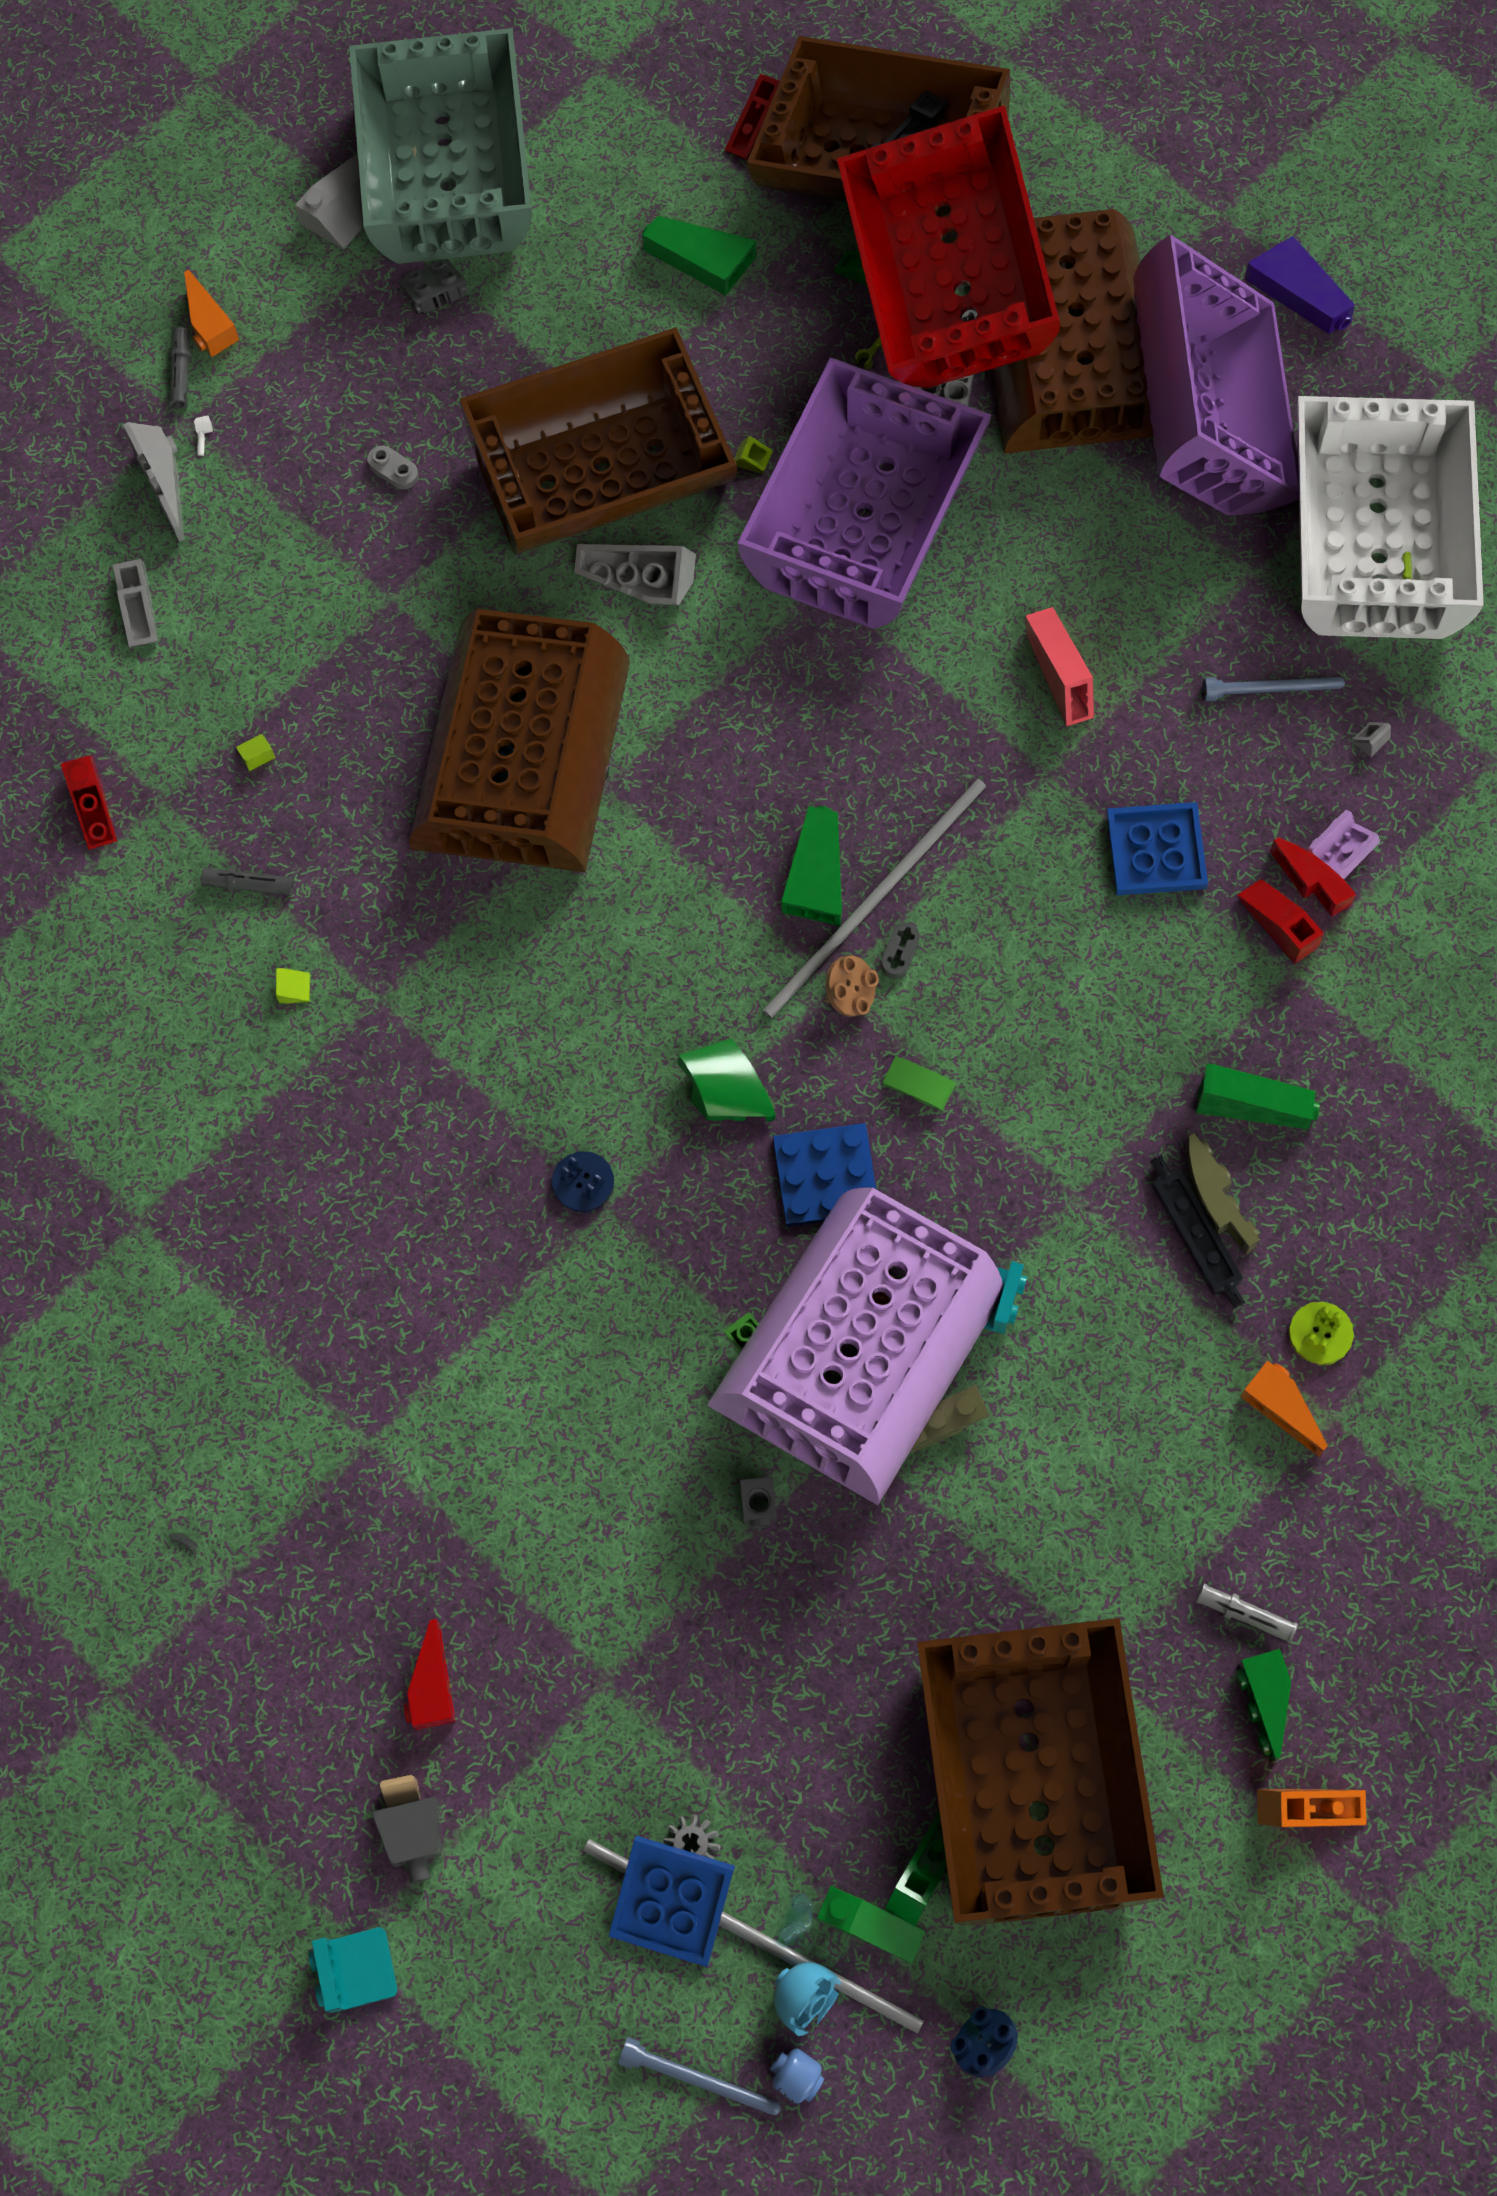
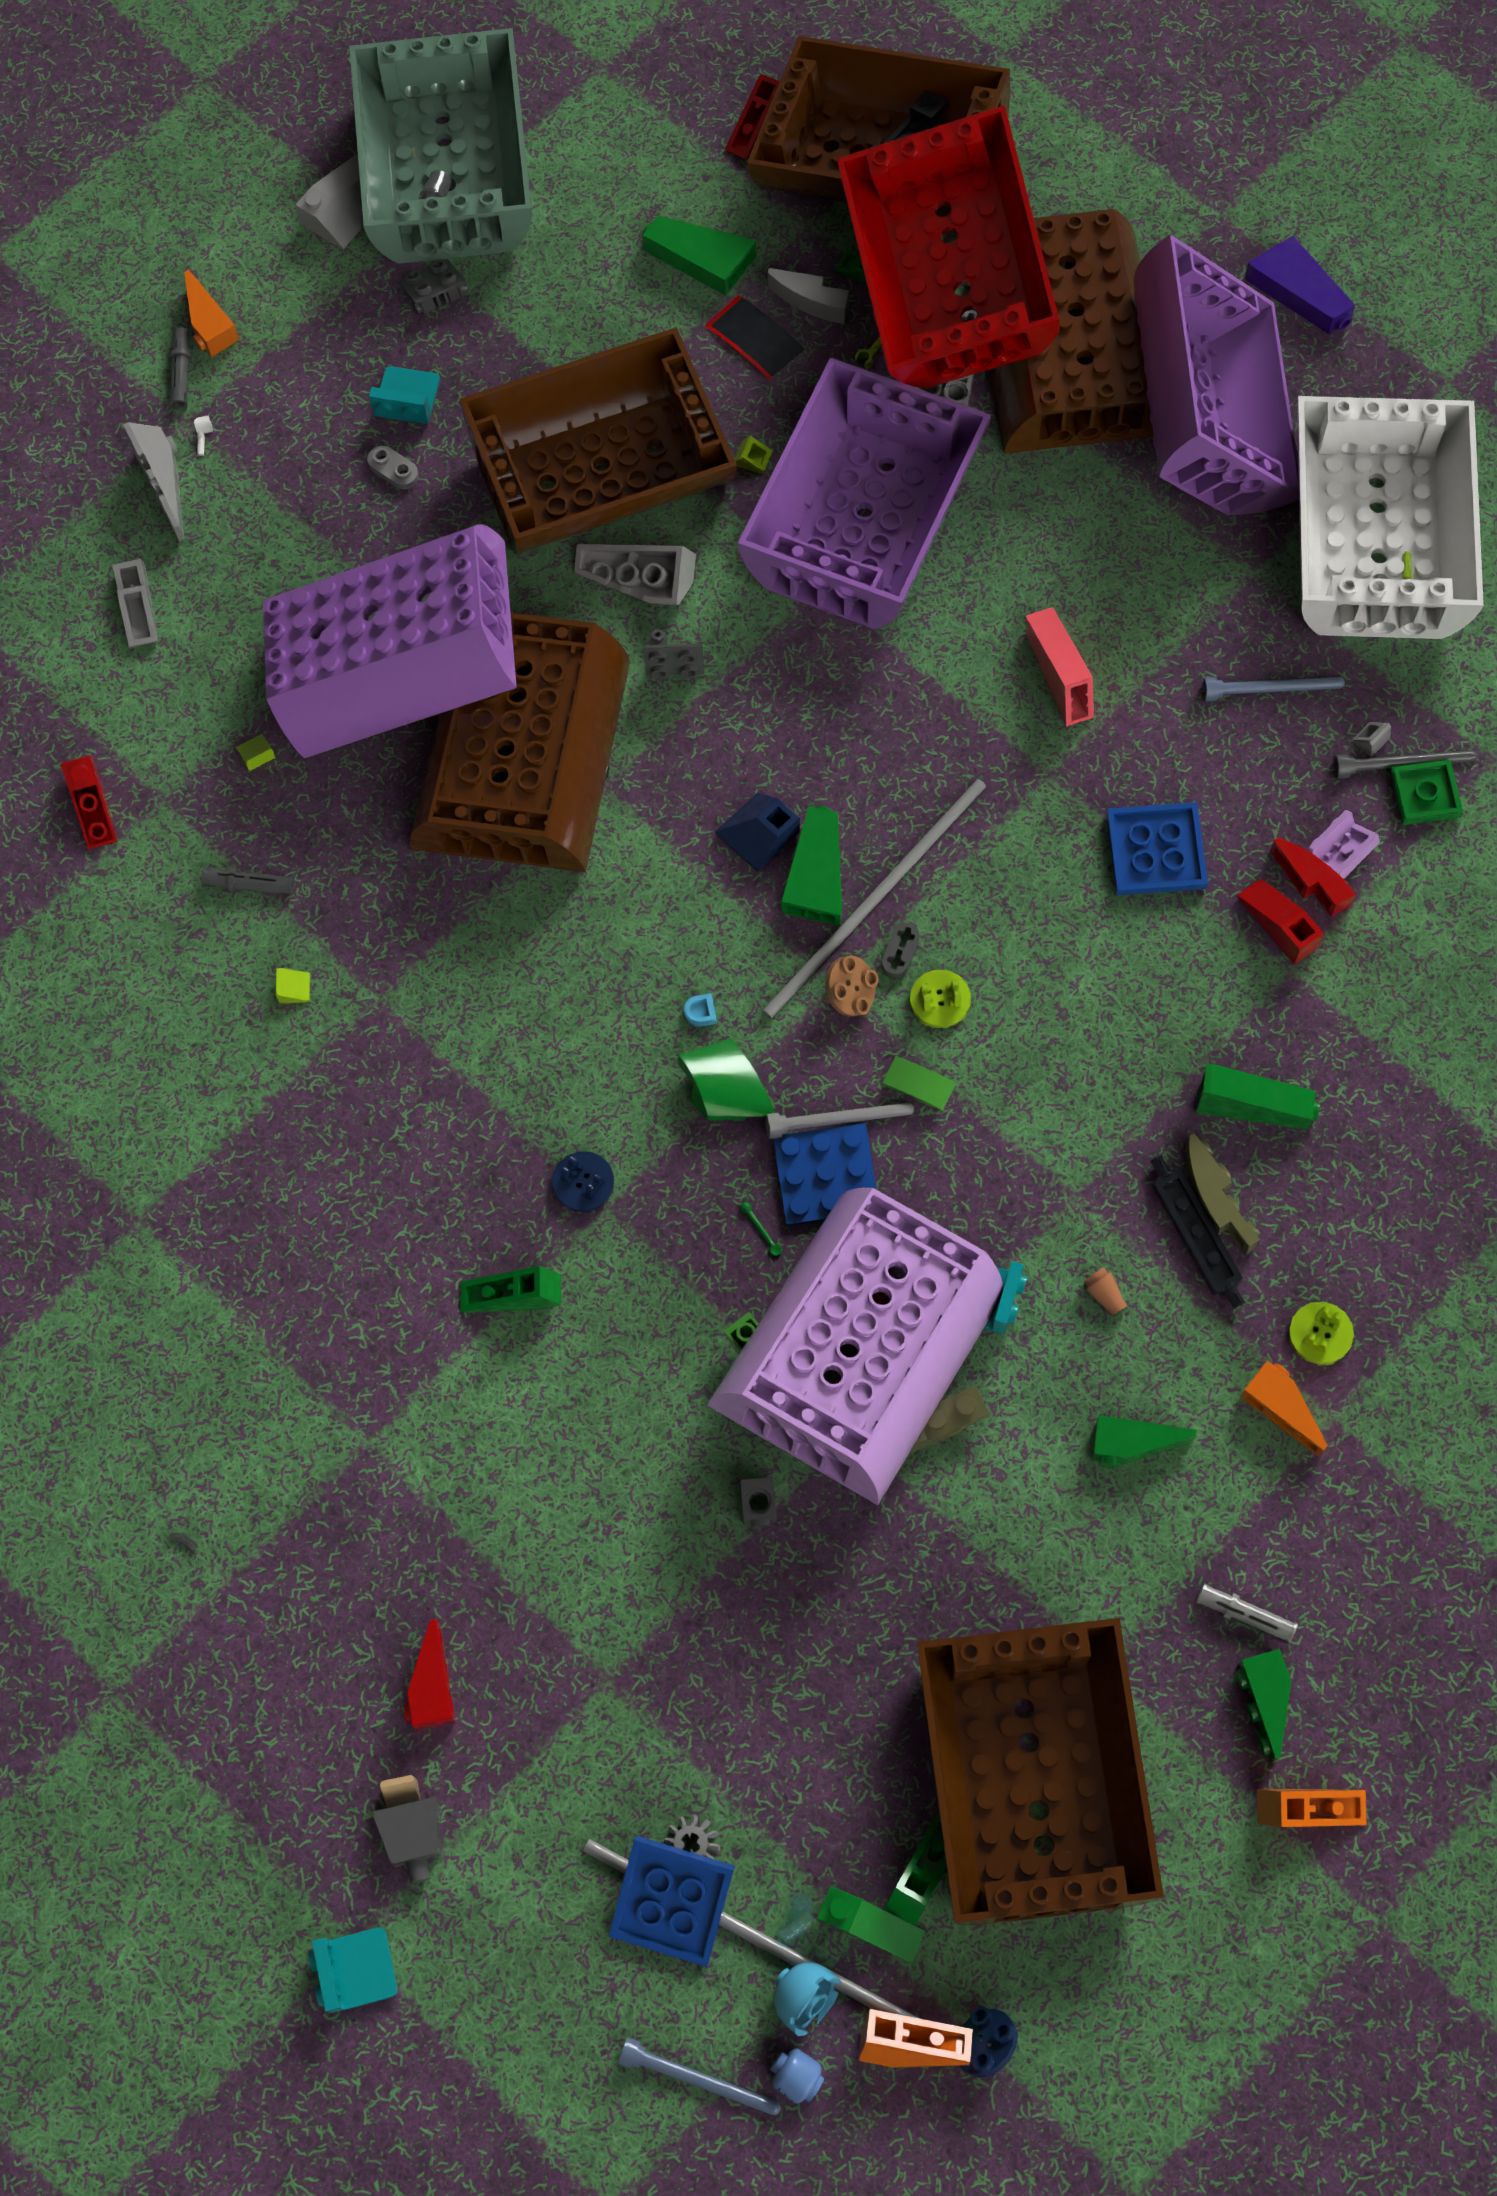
none -> medium lavender slope [263,524,517,758]
none -> teal bracket [369,366,440,424]
none -> dark grey piece [418,170,451,199]
none -> green slope [460,1266,561,1313]
none -> dark grey hinge [643,629,705,679]
none -> medium azure tile [684,993,717,1027]
none -> black sticker [705,295,805,379]
none -> dark blue slope [715,793,800,872]
none -> green hinge [740,1202,782,1257]
none -> light grey piece [765,1103,914,1139]
none -> light grey slope [768,268,849,324]
none -> orange slope [858,2009,973,2067]
none -> lime plate [910,970,971,1028]
none -> nougat cone [1083,1267,1127,1316]
none -> green slope [1091,1415,1196,1468]
none -> dark grey piece [1333,750,1477,779]
none -> green plate [1390,759,1463,825]

